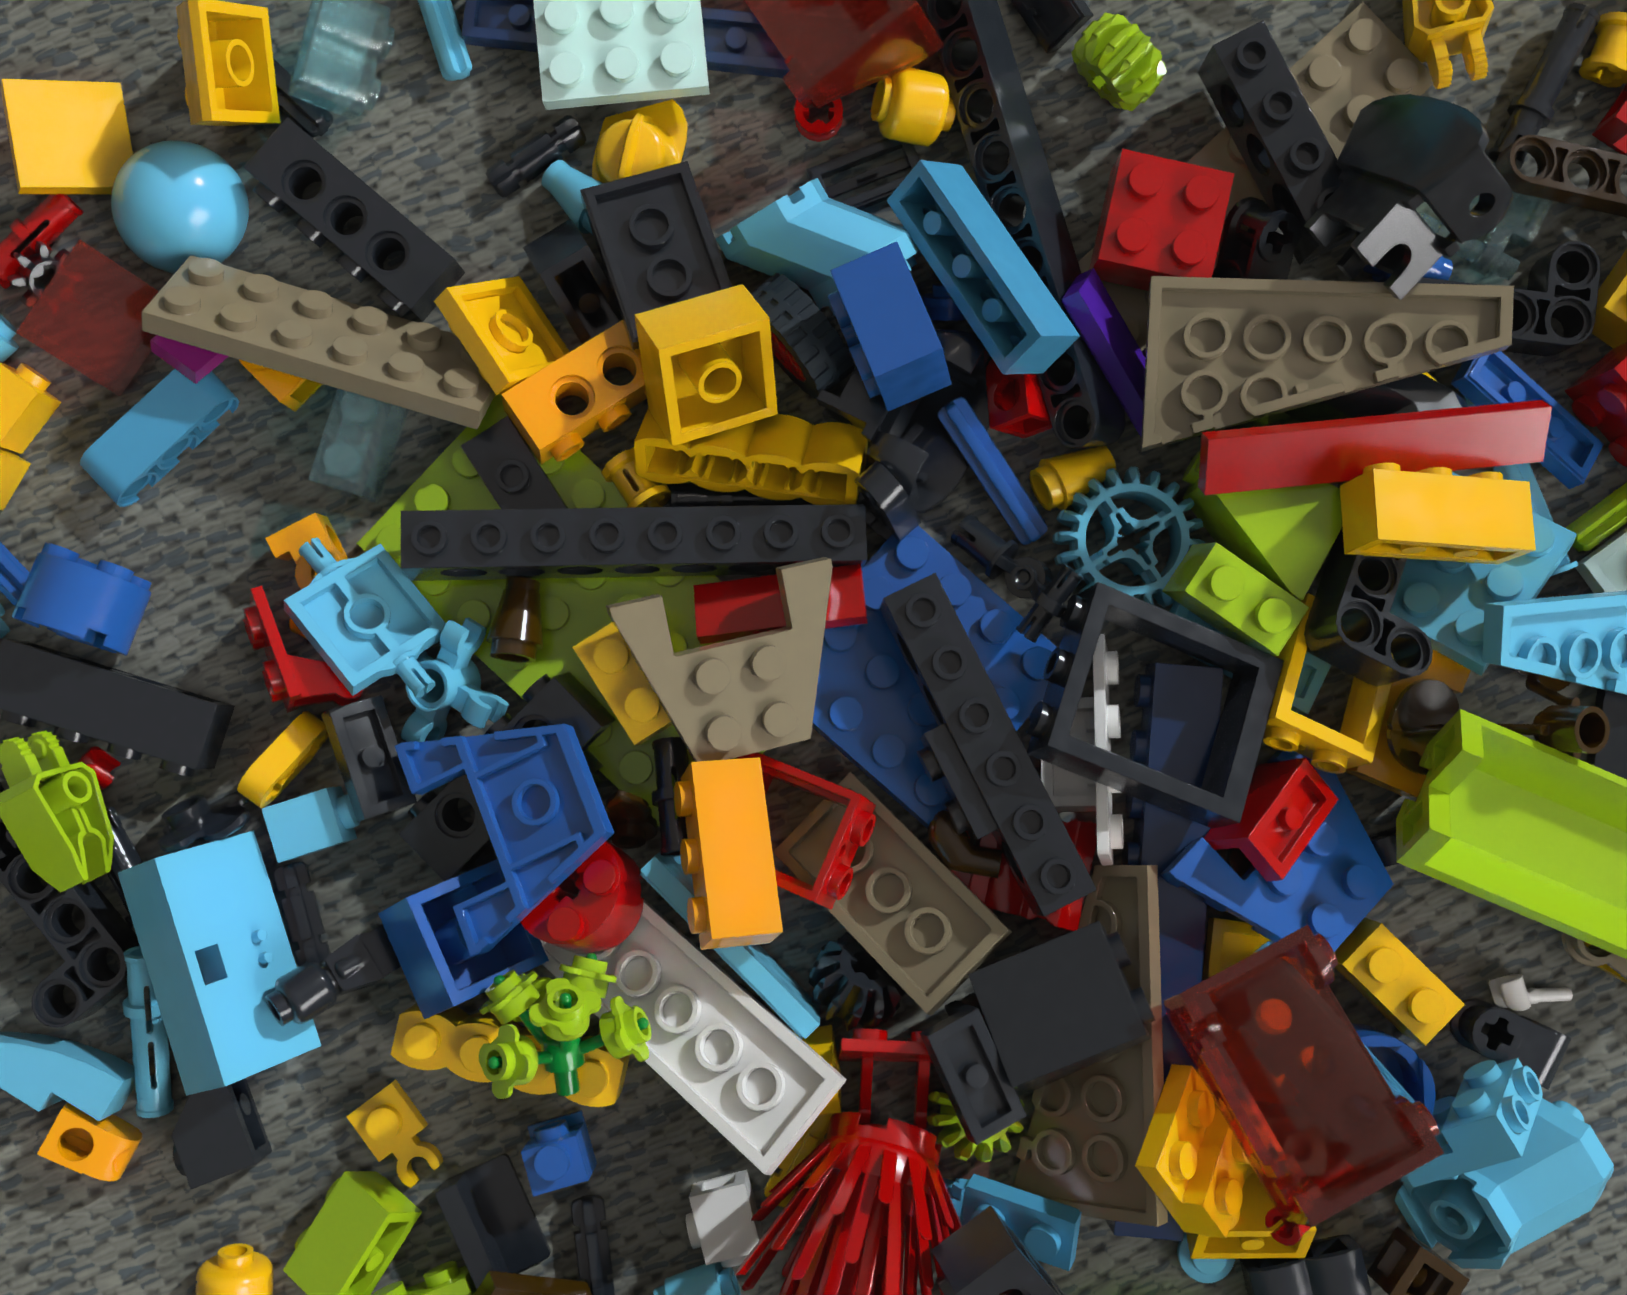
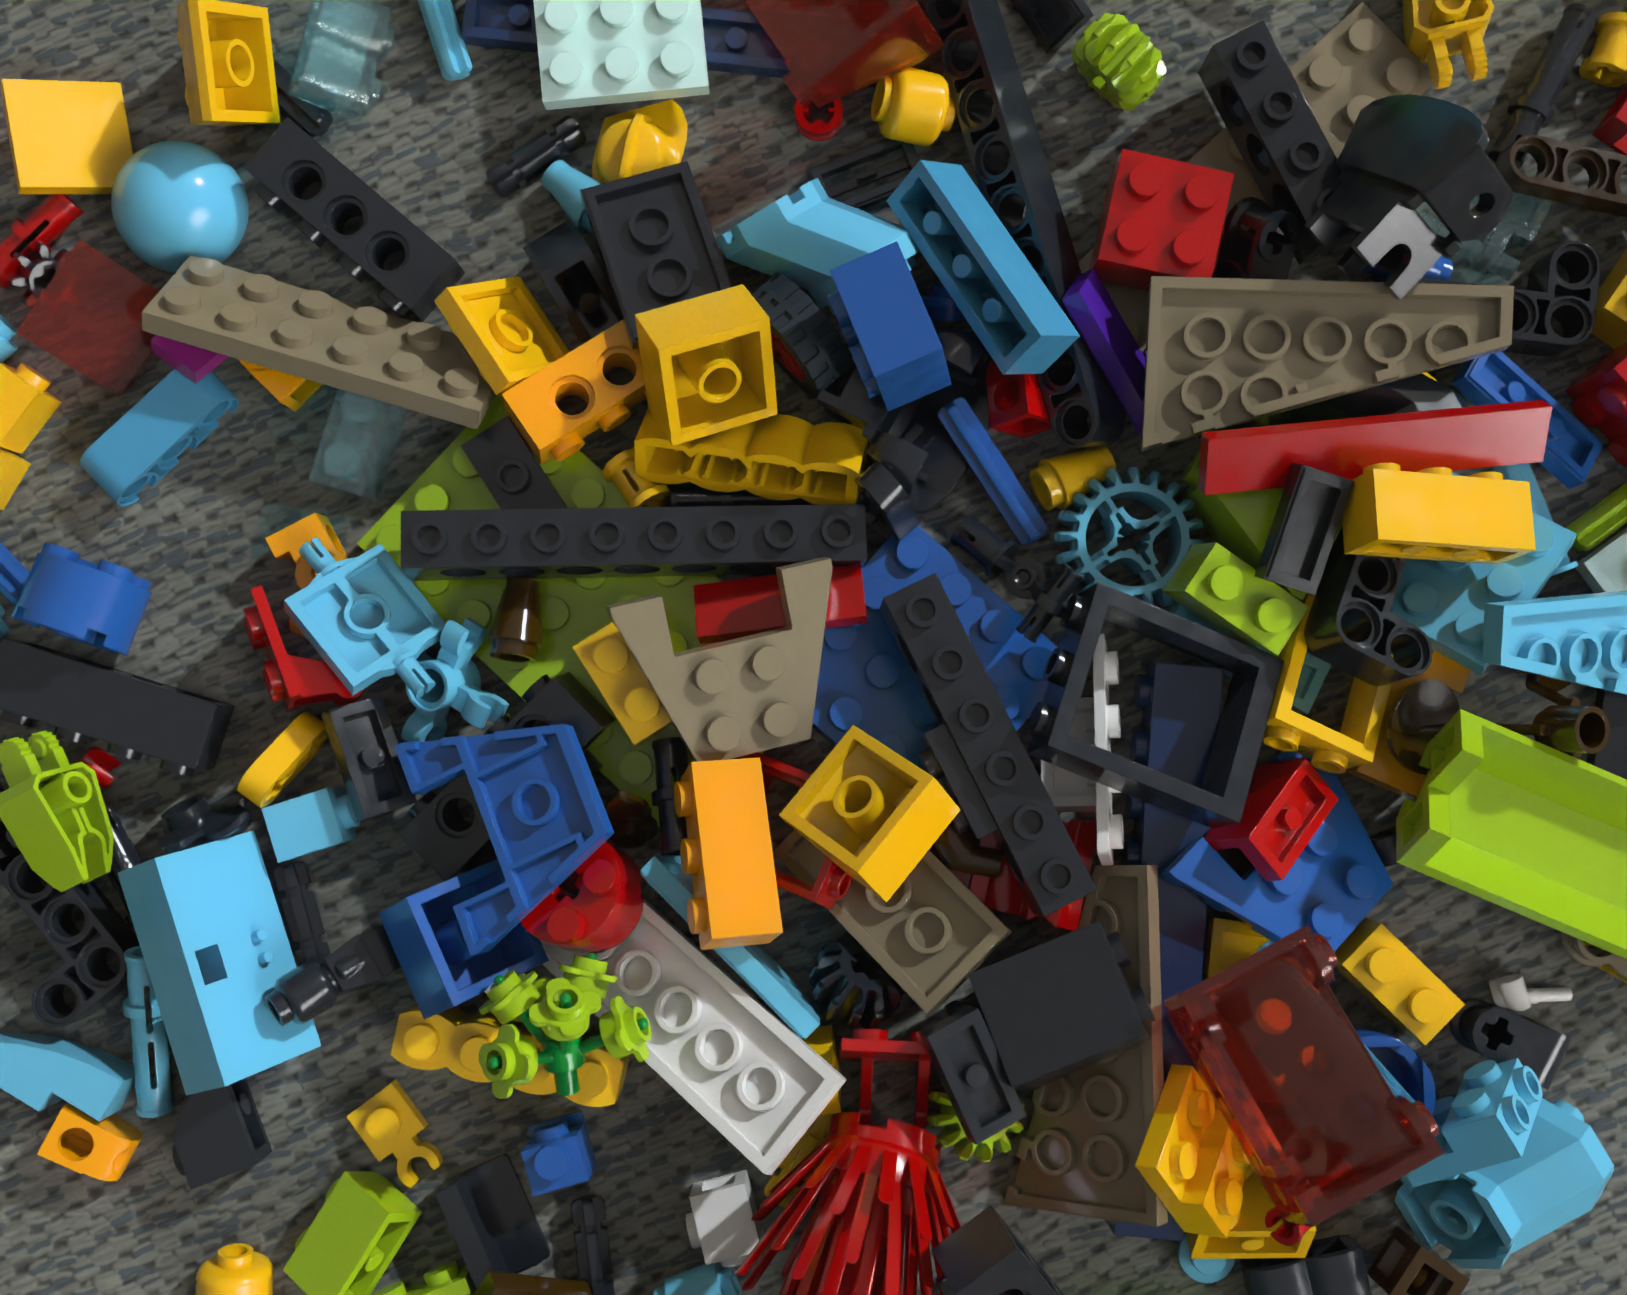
dark azure hinge [942,1174,1081,1271] -> none
none -> yellow slope [779,725,960,903]
none -> black tile [1254,463,1355,595]

